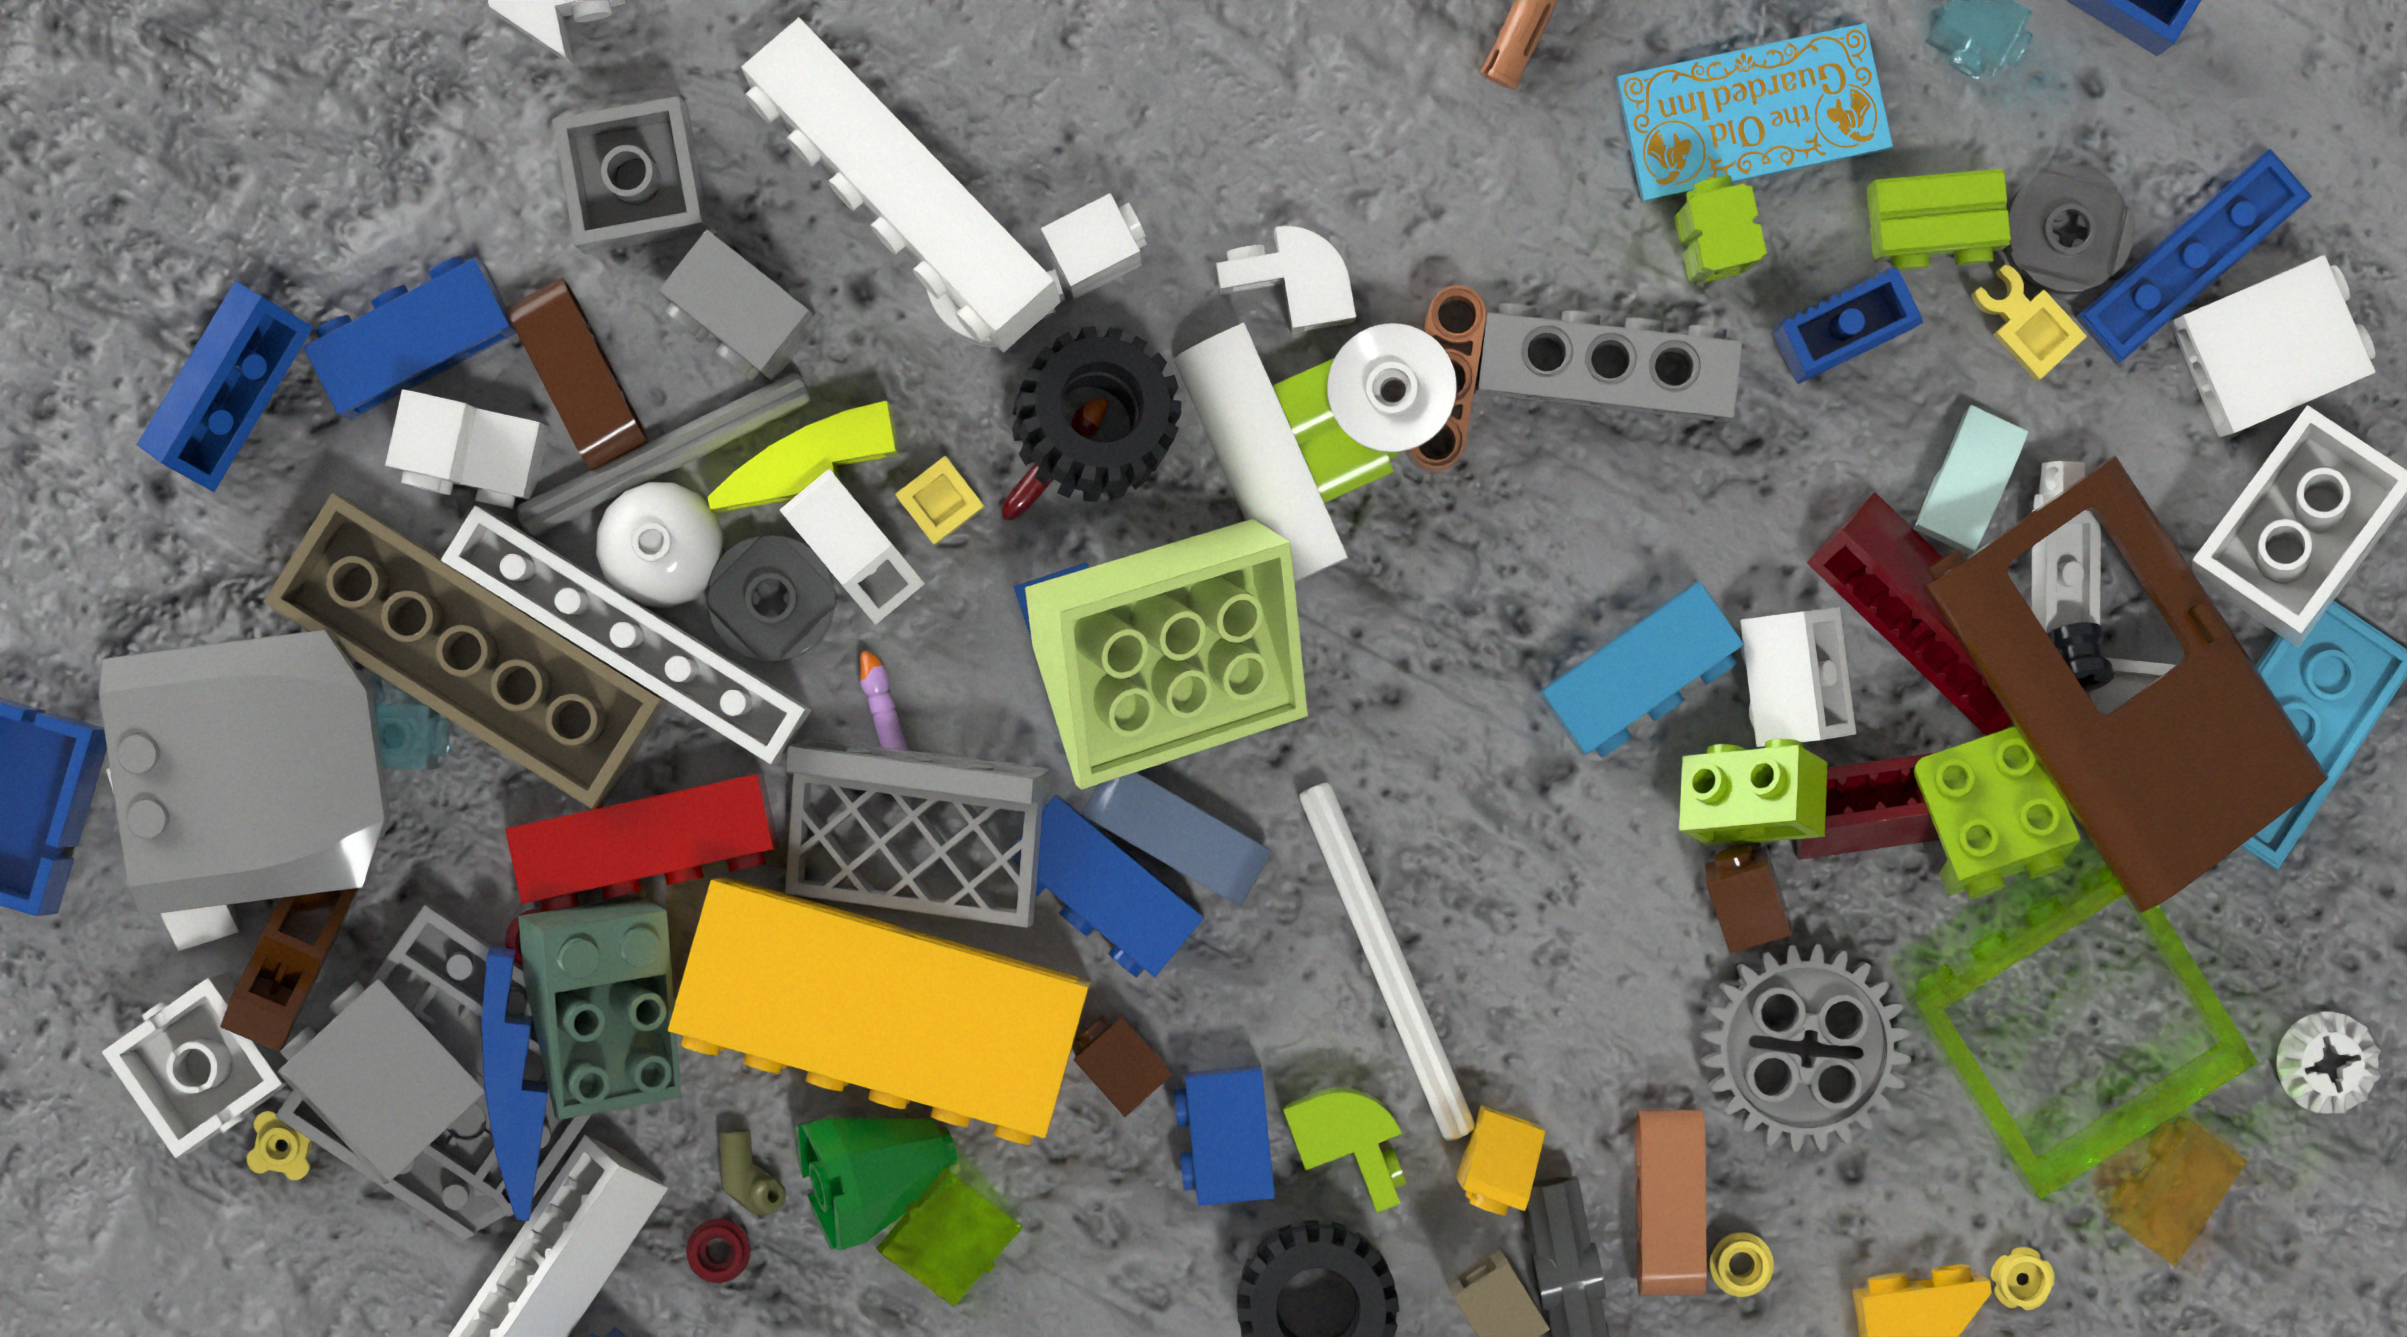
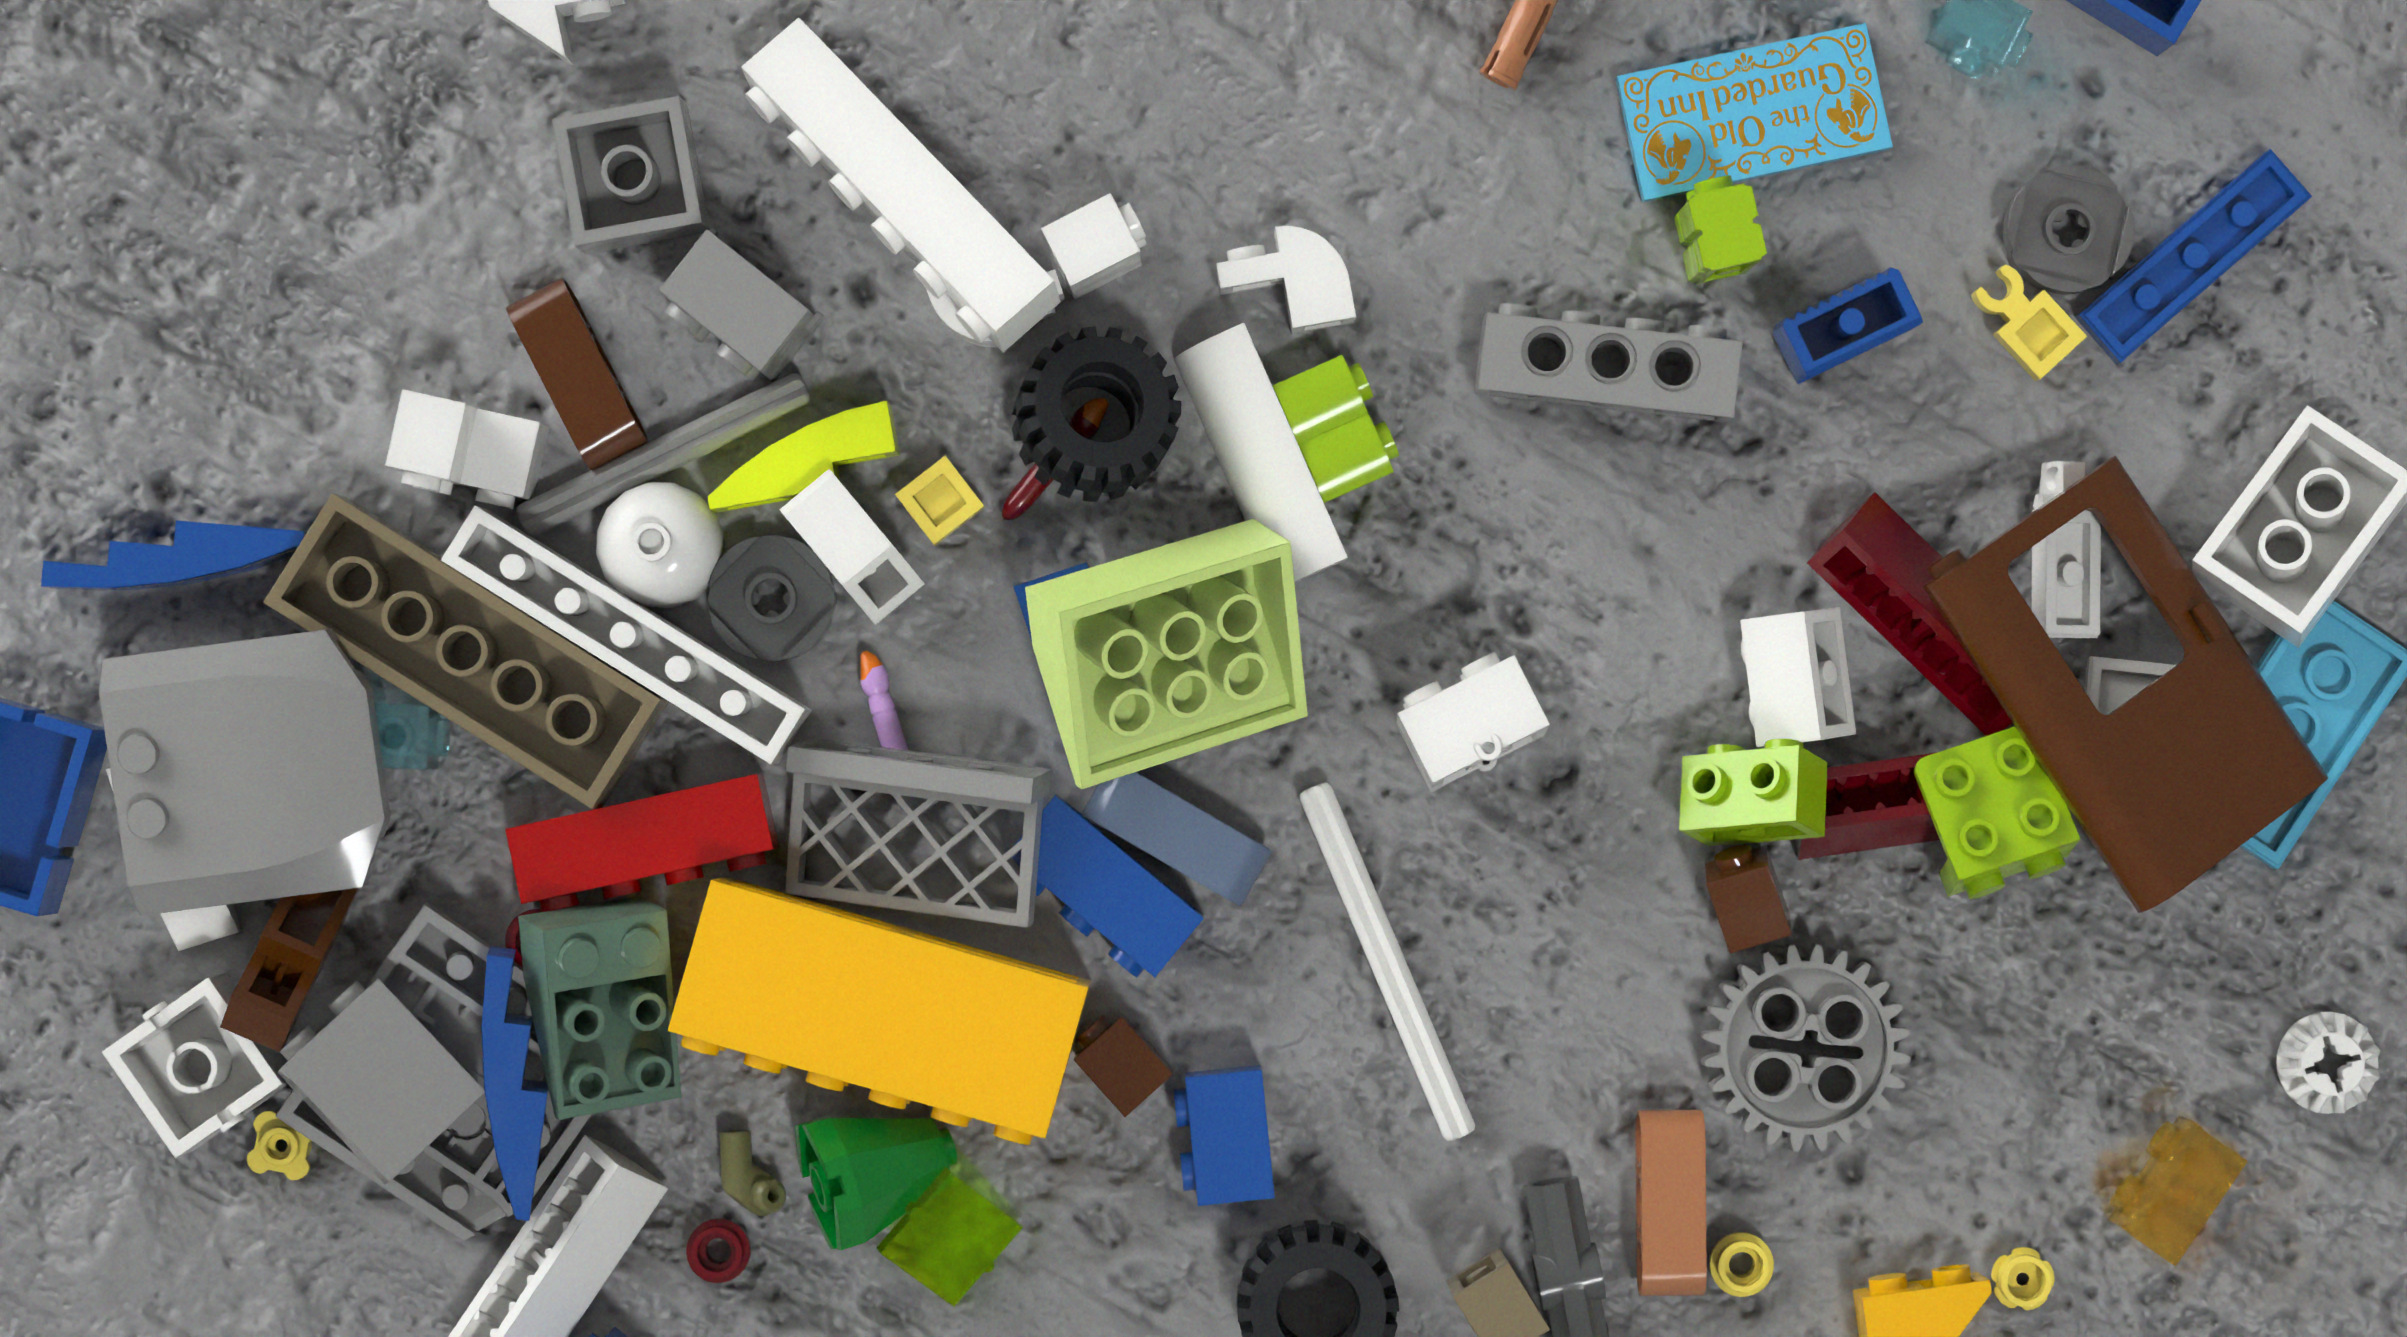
blue brick [136,280,314,492] -> none
blue brick [303,256,517,420] -> none
lime brick [1282,1087,1407,1213] -> none
white dish [1327,323,1457,452] -> none
nougat beam [1406,285,1486,473] -> none
yellow slope [1455,1104,1545,1216] -> none
dark azure brick [1537,581,1744,758] -> none
lime brick [1866,168,2011,272] -> none
clear neon green window [1906,864,2258,1200] -> none
light aqua slope [1914,405,2029,555] -> none
black wheel [2047,622,2114,693] -> none
white brick [2169,255,2376,438] -> none
none -> blue slope [41,520,307,591]
none -> white brick [1396,652,1550,792]

